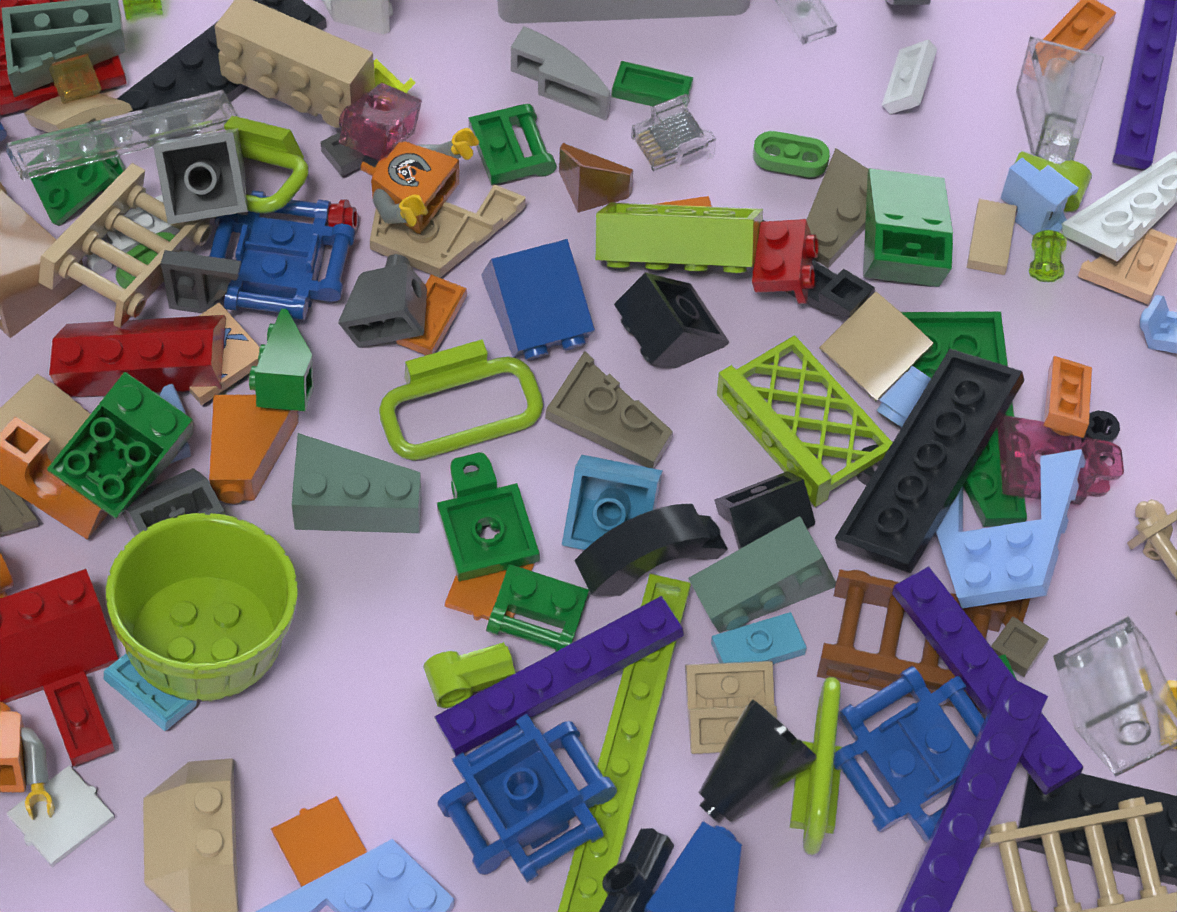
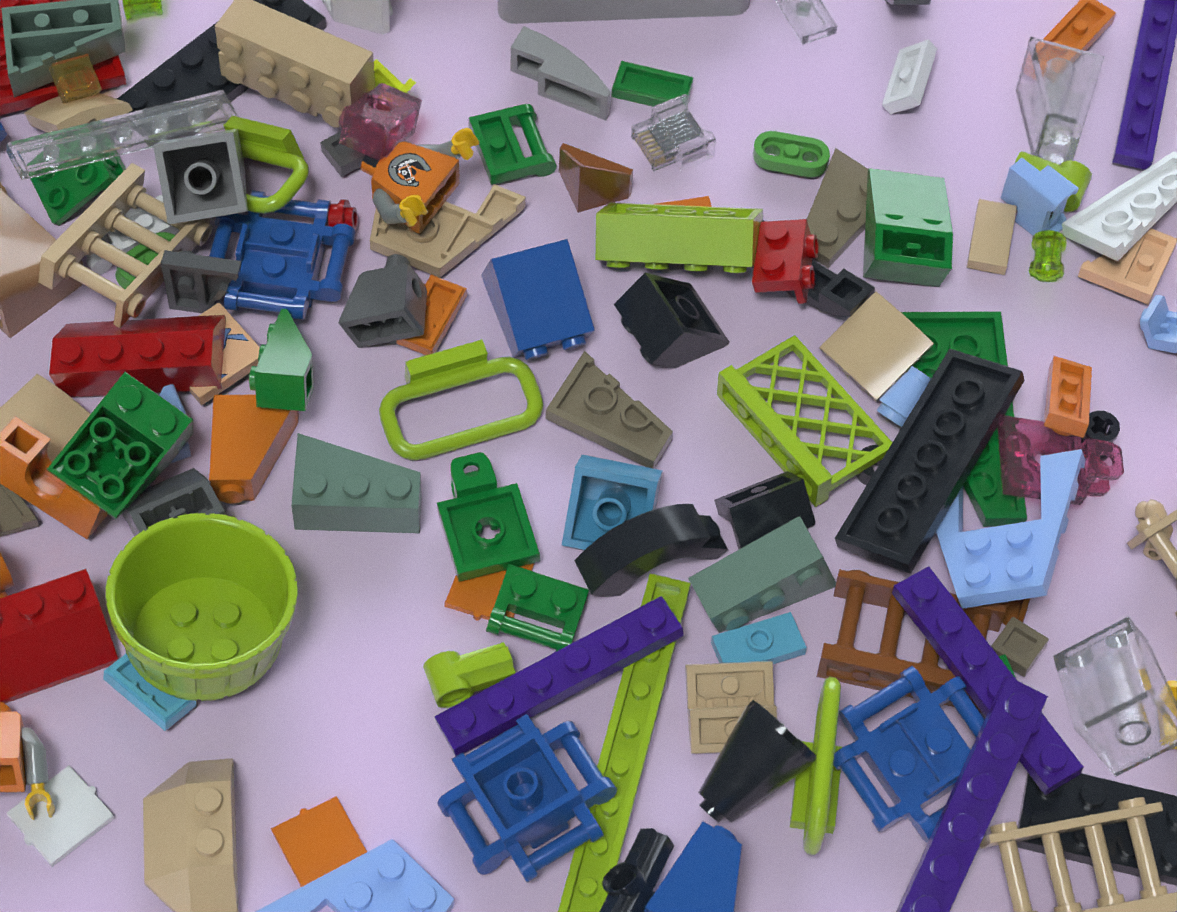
red plate [43,671,115,767] -> none

